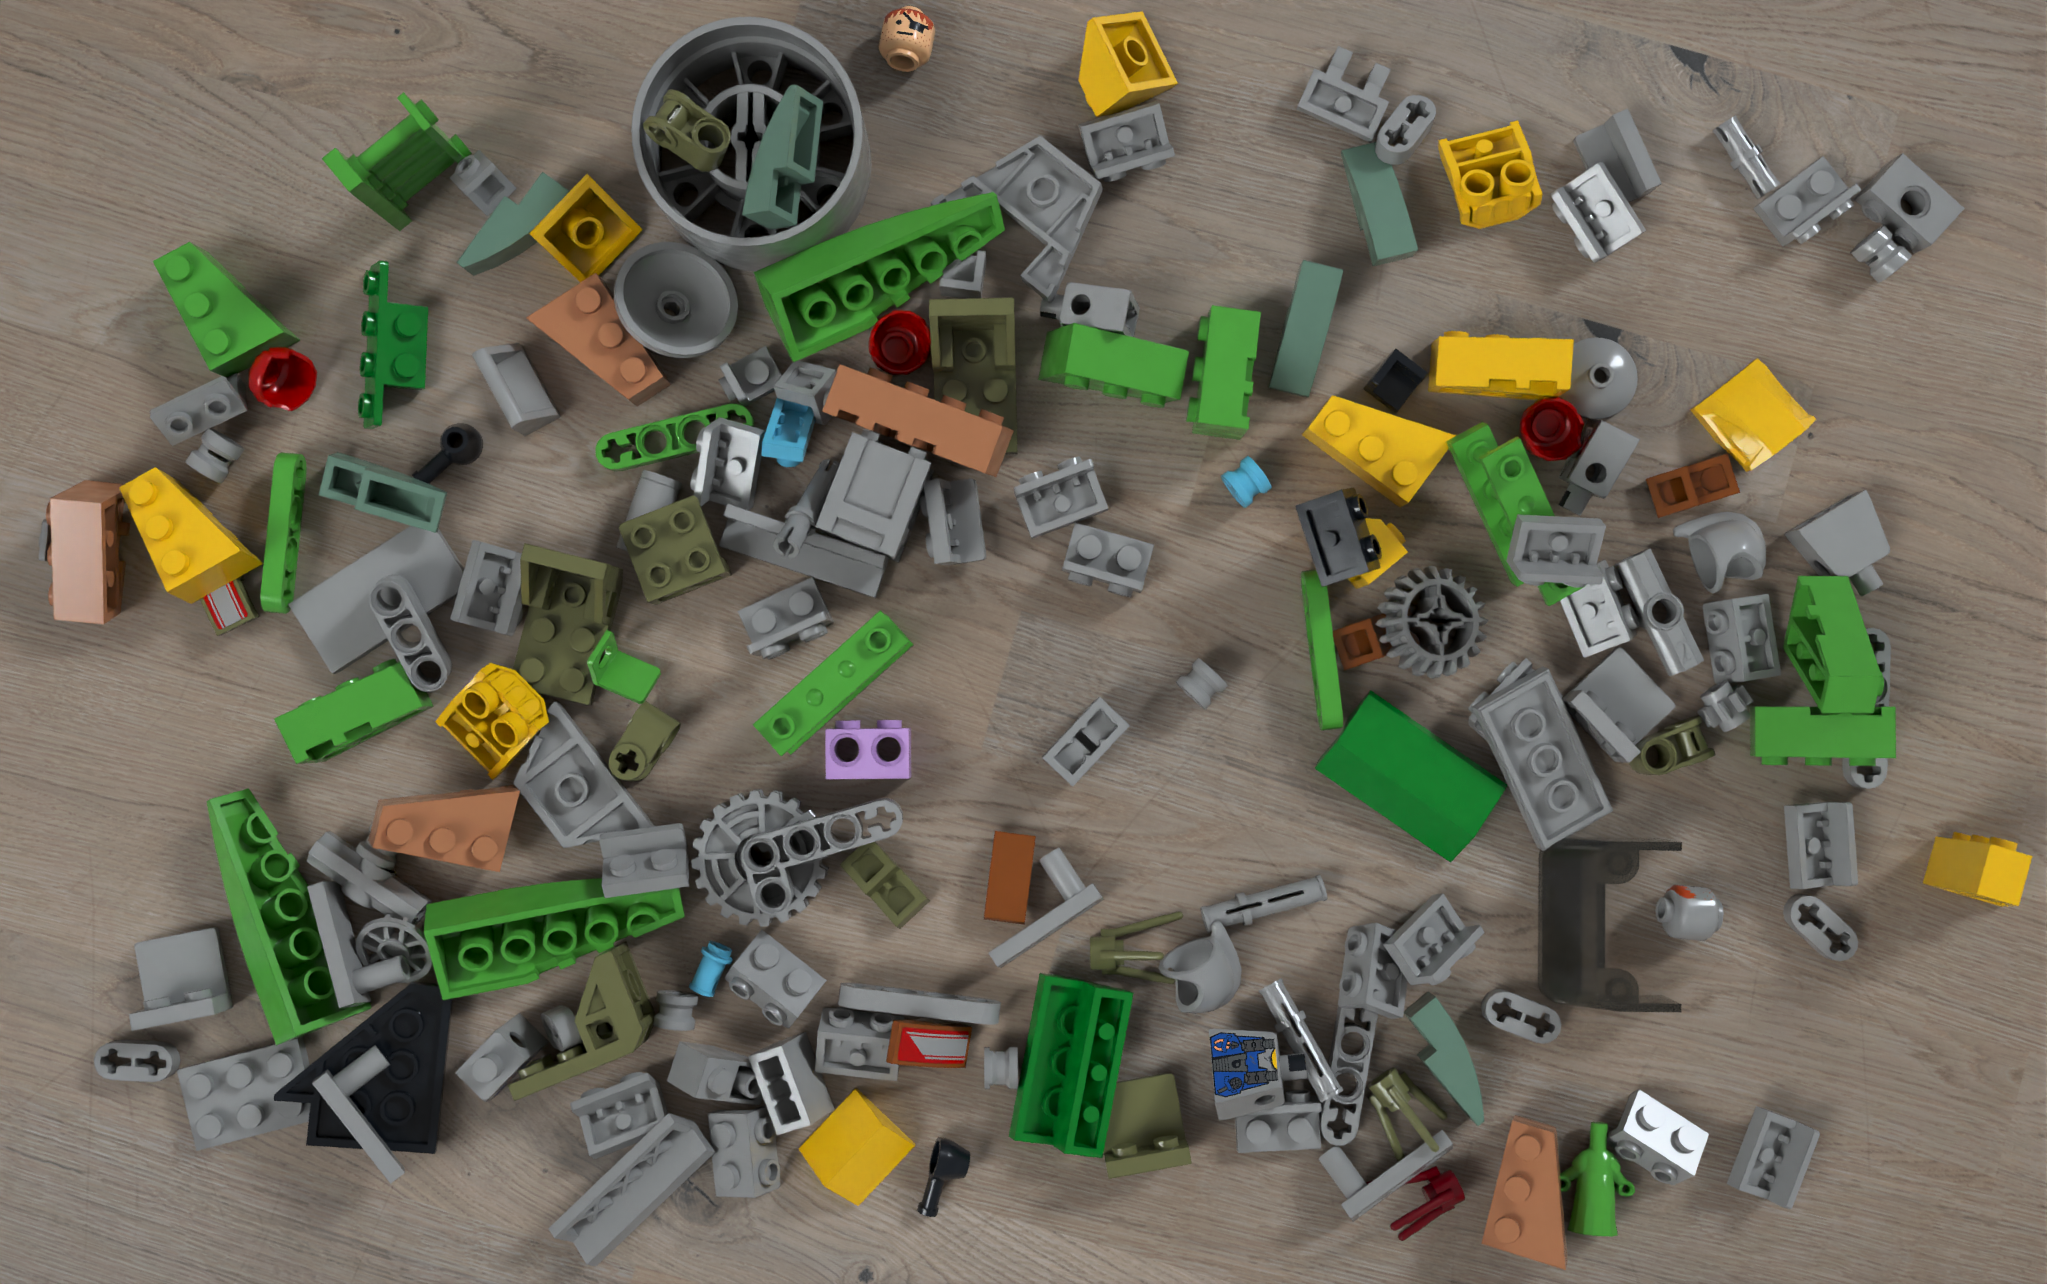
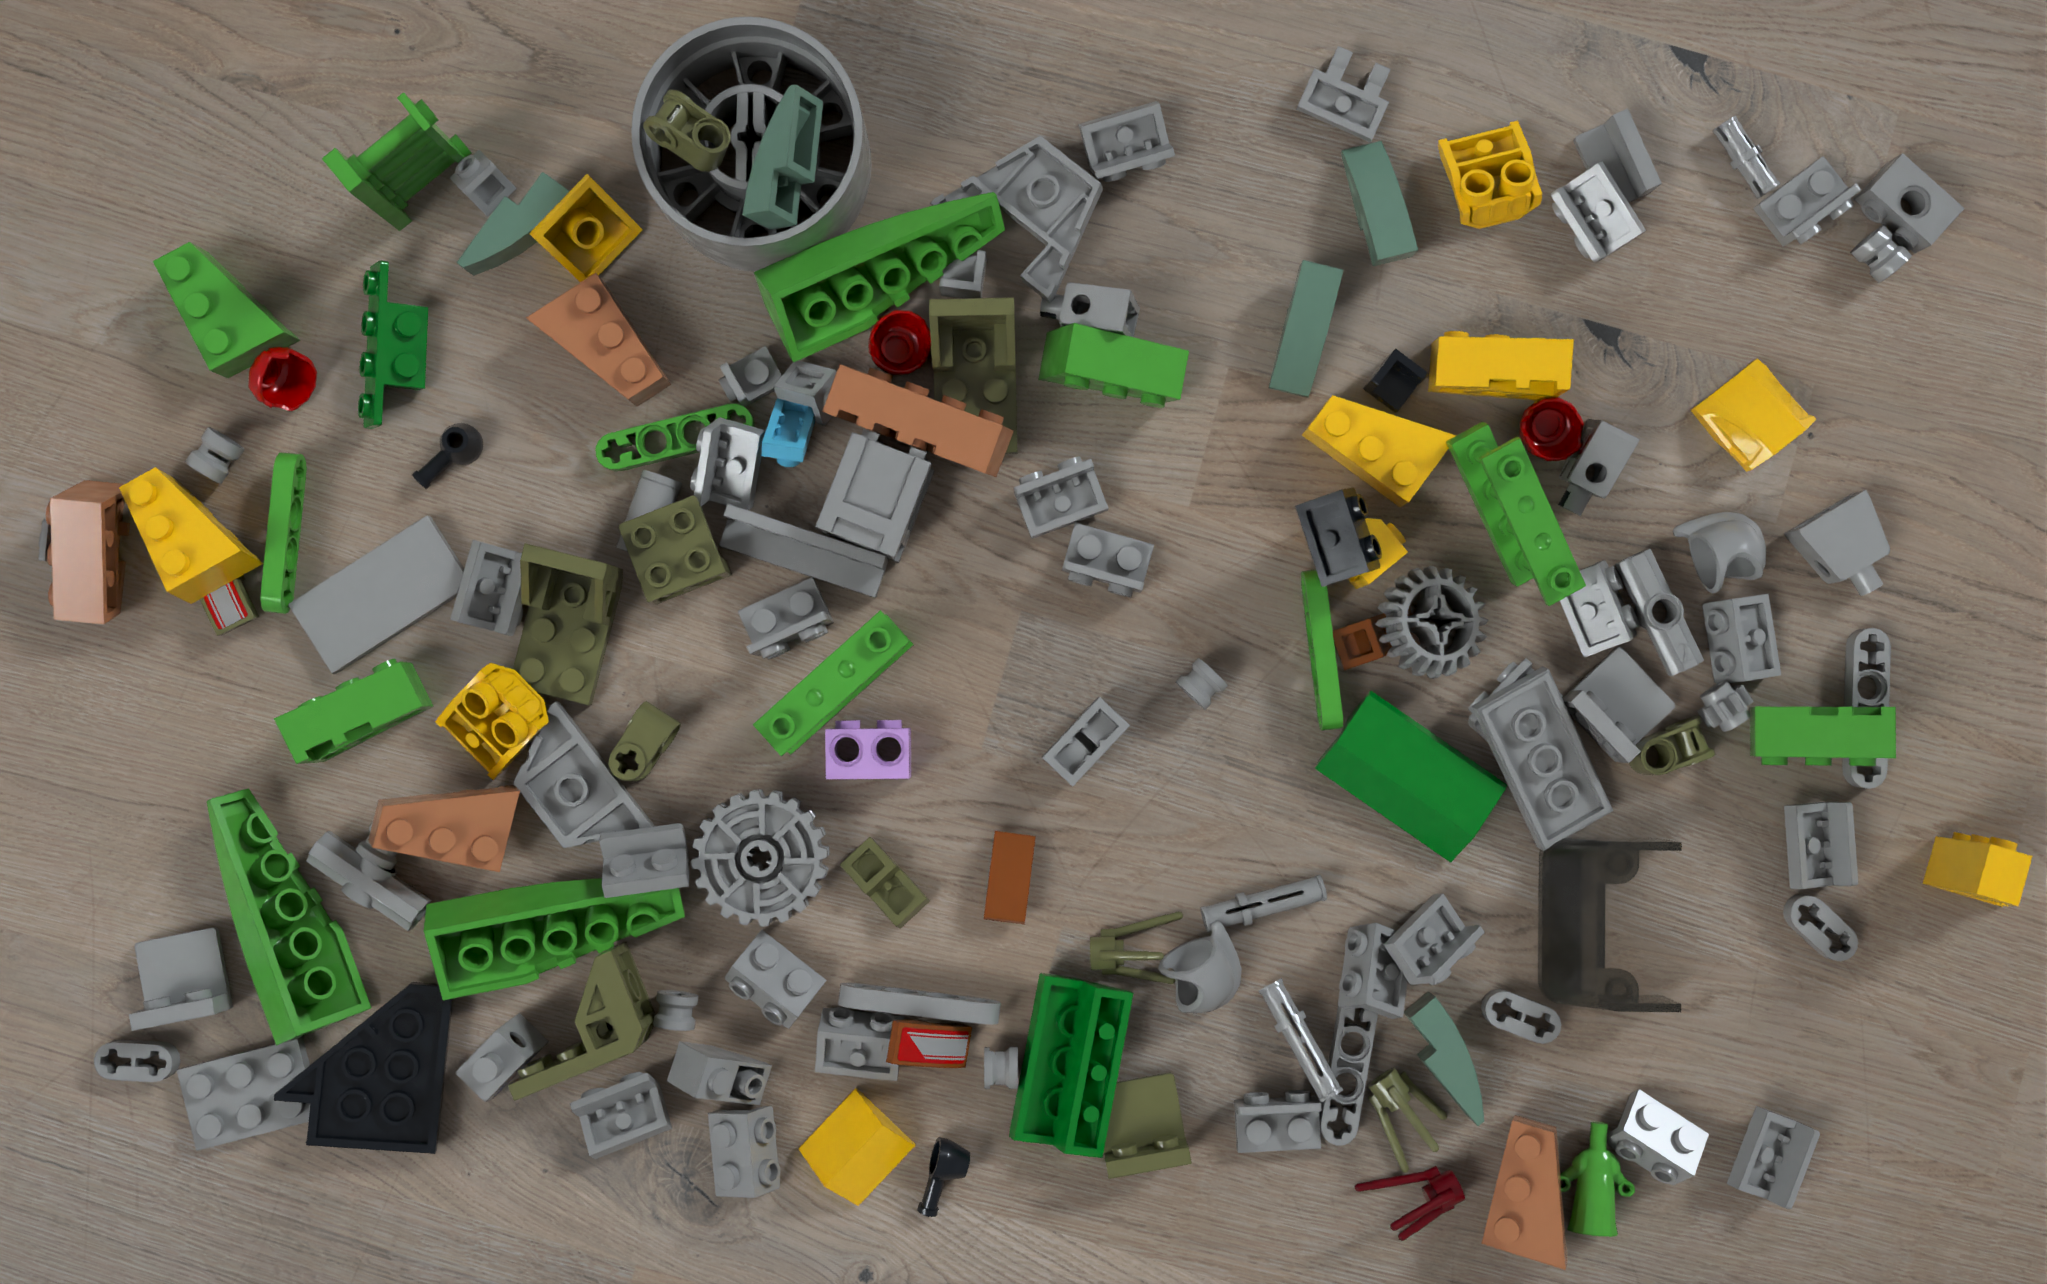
light grey bracket [150,373,247,446] -> none
light grey piece [307,881,411,1008] -> none
light grey piece [312,1045,405,1184] -> none
sand green slope [319,452,448,533] -> none
light grey wheel [356,914,433,983] -> none
light grey beam [368,575,452,692] -> none
light grey tile [472,343,561,436] -> none
light grey beam [540,1005,583,1052] -> none
light grey fence [548,1113,715,1267] -> none
bright green bracket [587,630,661,704] -> none
light grey dish [614,242,738,358] -> none
medium azure pin [689,941,733,997] -> none
light grey beam [741,798,903,915] -> none
light grey brick [748,1032,834,1135] -> none
light grey pin [773,459,839,558] -> none
light nougat head [878,6,935,72] -> none
light grey bracket [920,478,986,566] -> none
light grey piece [989,847,1104,968] -> none
yellow slope [1078,11,1178,117] -> none
bright green wedge [1186,305,1261,440] -> none
torso [1209,1029,1308,1121] -> none
medium azure wheel [1221,456,1272,508] -> none
light grey piece [1318,1130,1453,1222] -> none
light grey beam [1375,95,1436,165] -> none
light grey bracket [1506,514,1606,588] -> none
light grey dish [1559,337,1638,419] -> none
dark orange slope [1646,453,1740,518] -> none
light grey head [1656,885,1724,941] -> none
bright green wedge [1783,576,1884,713] -> none

